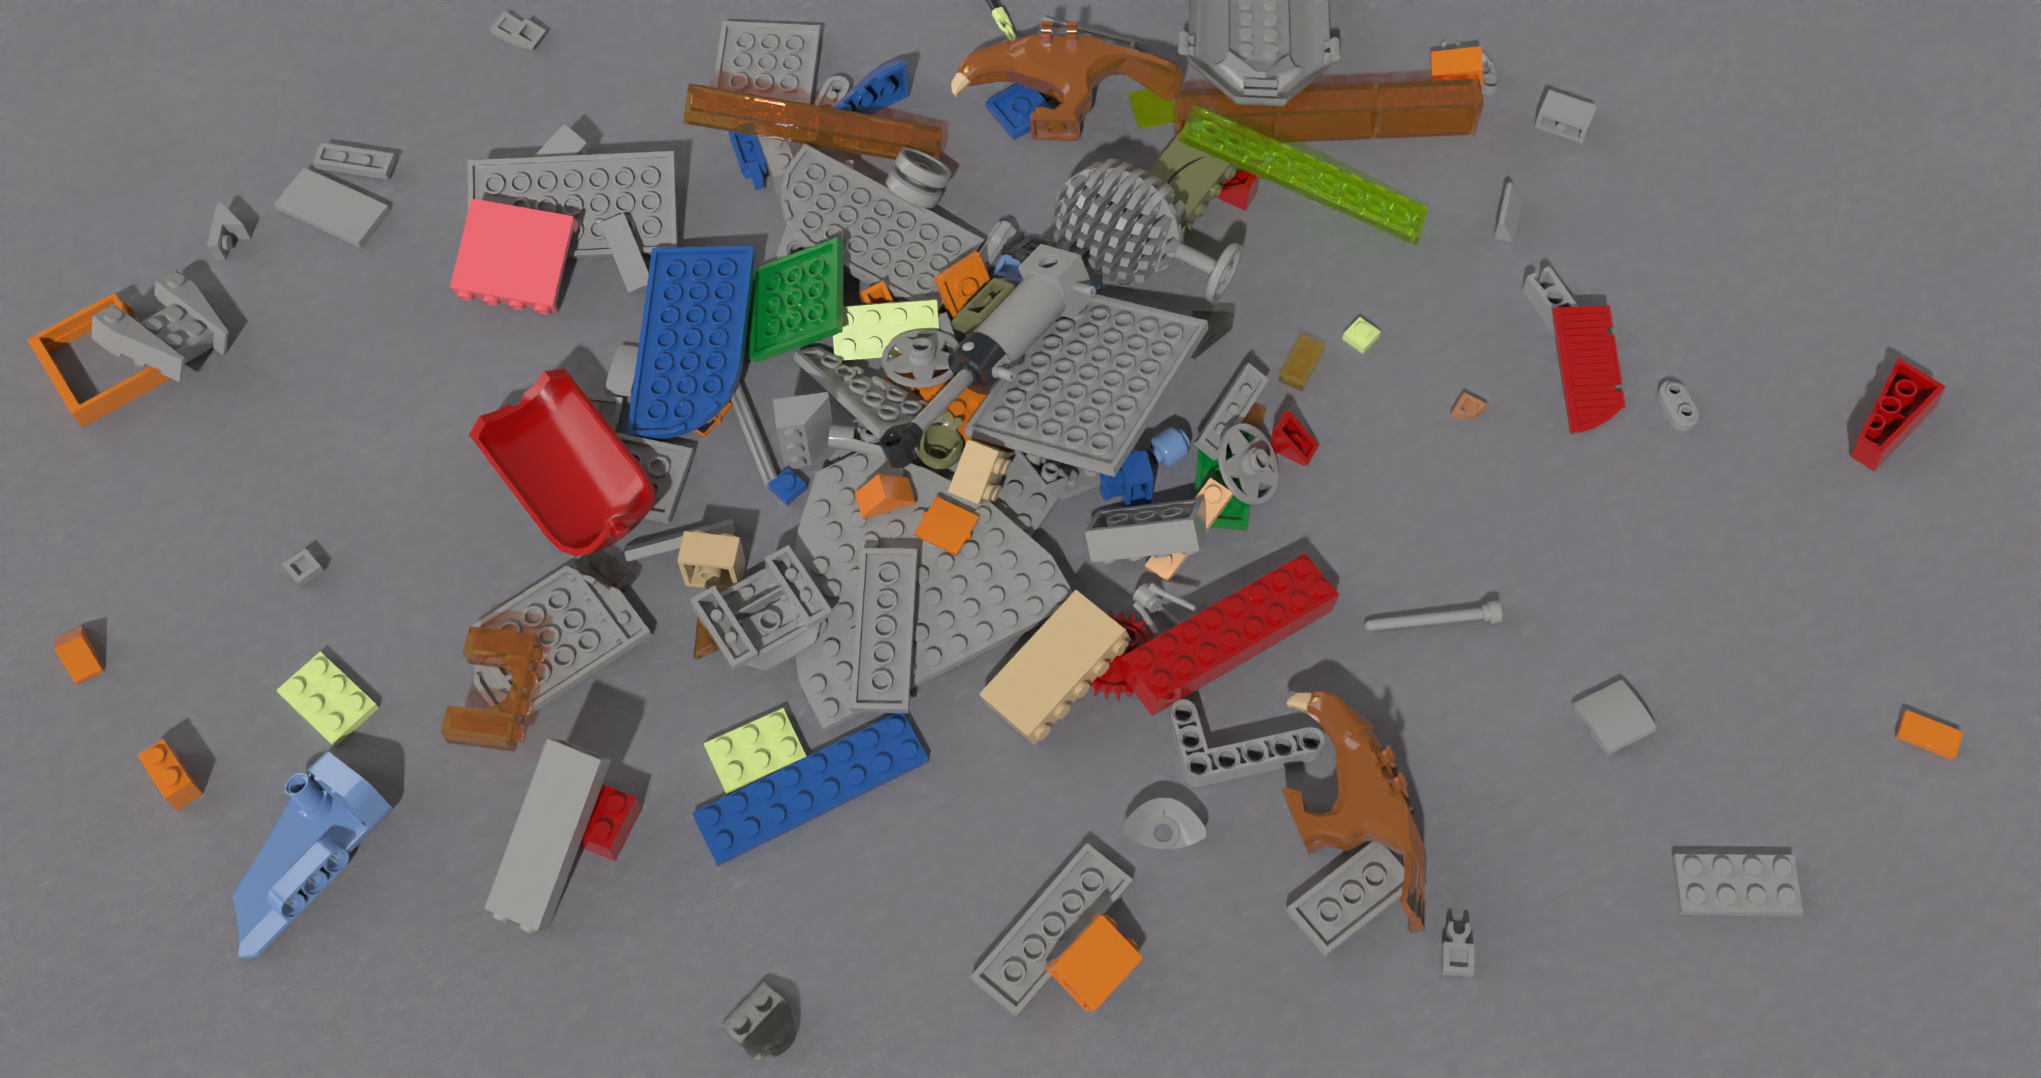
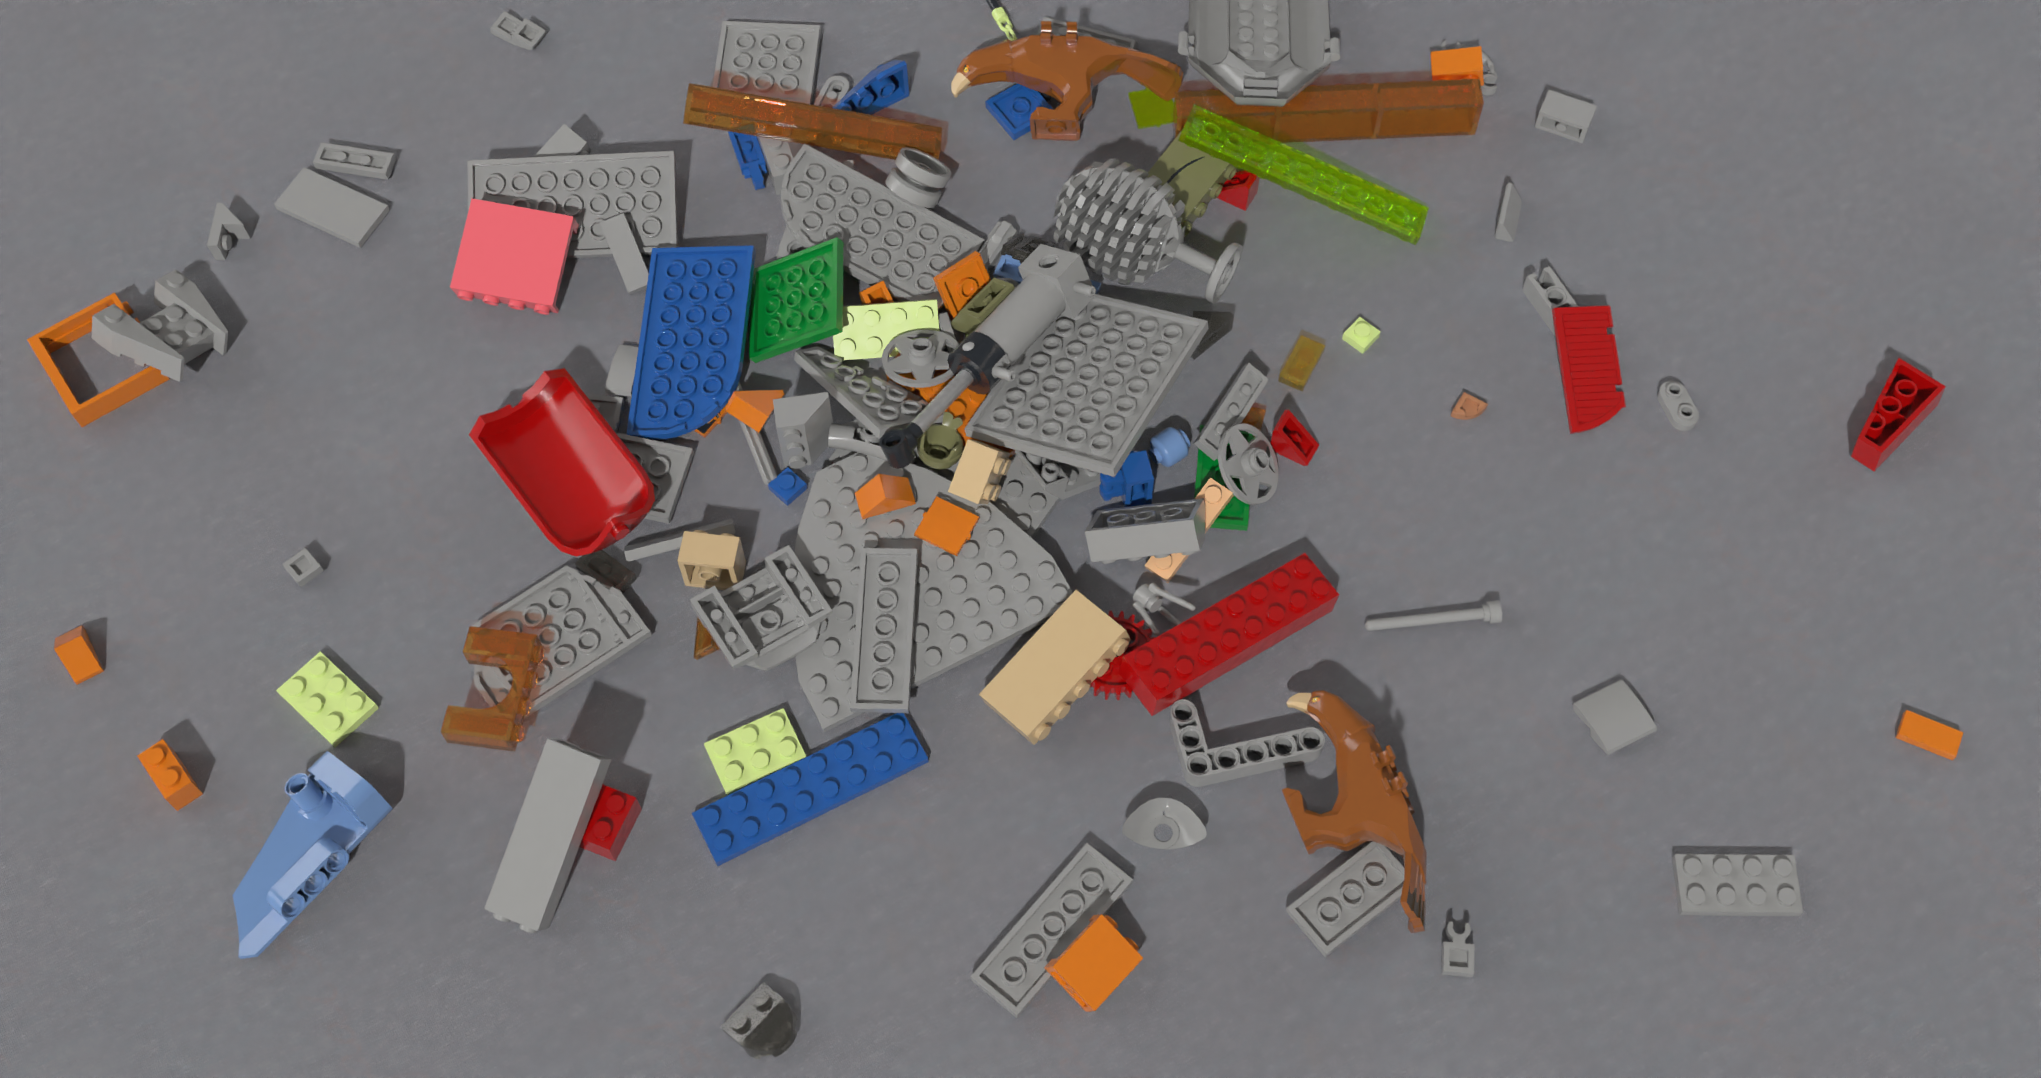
none -> orange slope [725,390,784,433]

